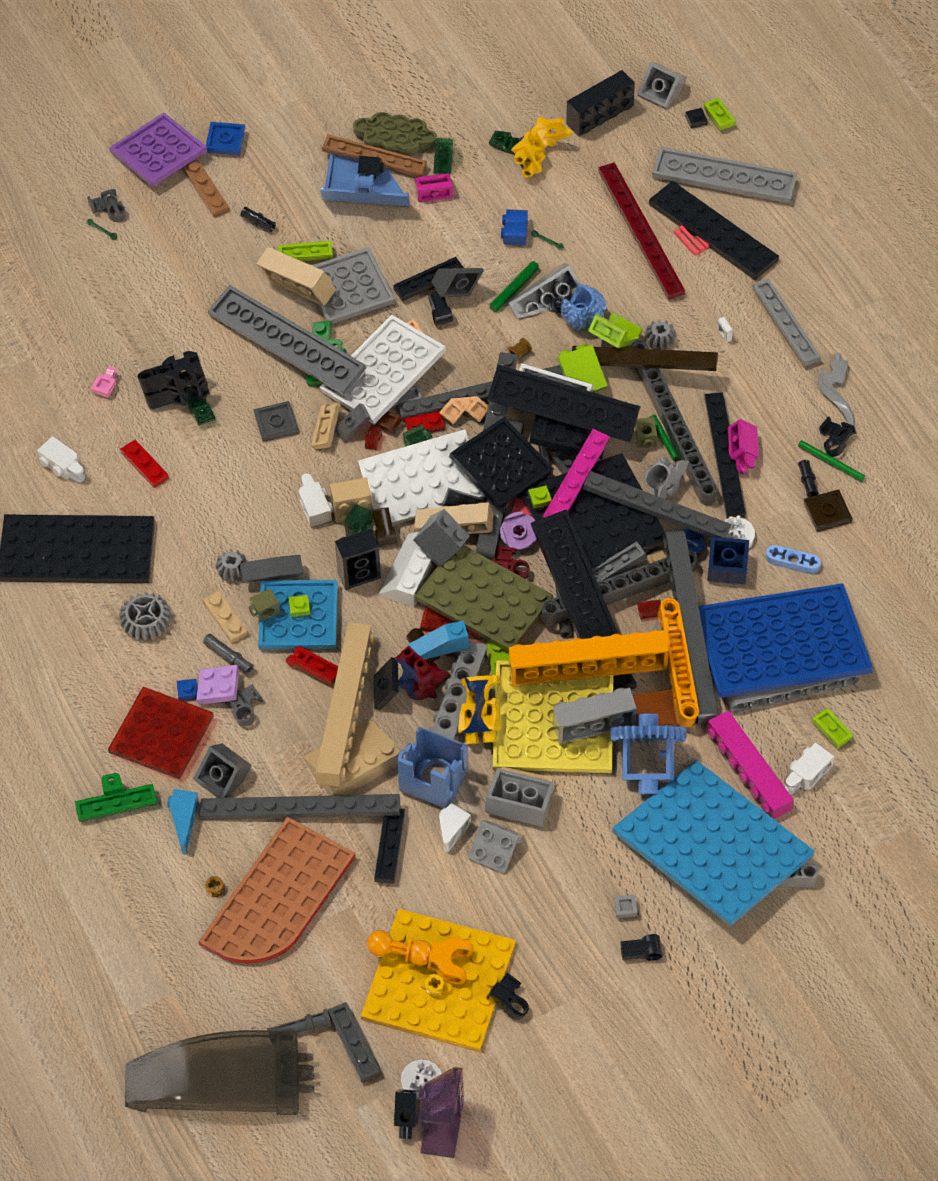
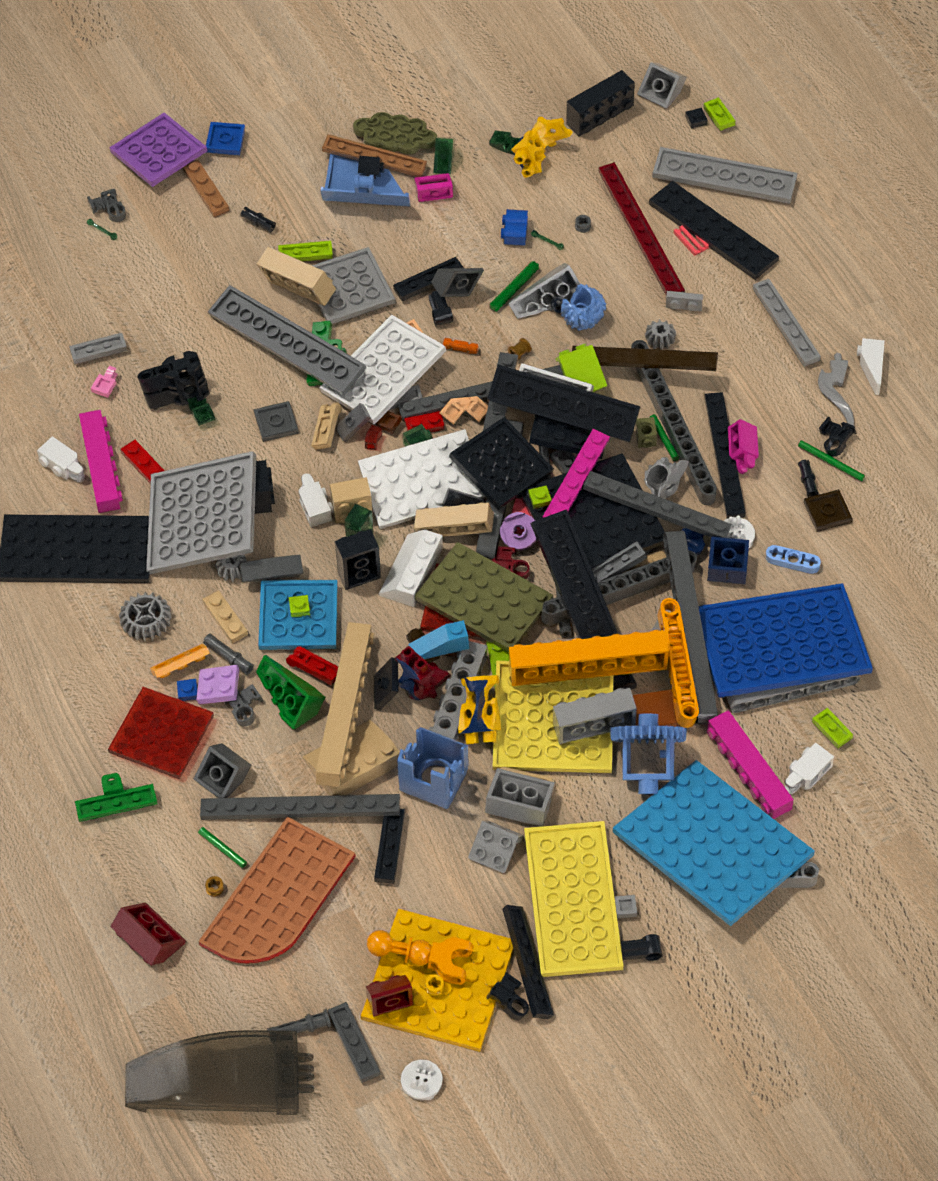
dark azure slope [167,789,199,854] -> none
olive brick [249,588,280,622] -> none
dark brown piece [372,507,397,547] -> none
black torso [394,1089,421,1139] -> none
dark grey slope [413,509,469,567] -> none
clear purple windscreen [418,1067,464,1158] -> none
white slope [439,803,471,853] -> none
lime panel [588,312,643,348] -> none
clear red piece [637,600,661,619] -> none
white tile [717,317,733,343] -> none
none -> light grey plate [69,333,127,364]
none -> dark pink brick [79,410,123,513]
none -> dark red slope [110,902,186,966]
none -> light grey plate [146,451,256,574]
none -> light orange plate [150,644,210,678]
none -> green bar [198,827,247,868]
none -> black brick [255,460,275,514]
none -> green wedge [256,655,326,729]
none -> dark red slope [366,975,413,1017]
none -> orange axle [443,338,479,354]
none -> black plate [502,905,554,1019]
none -> light yellow plate [524,821,623,977]
none -> dark grey bush [575,215,591,233]
none -> light grey plate [666,291,703,311]
none -> white slope [857,338,885,395]

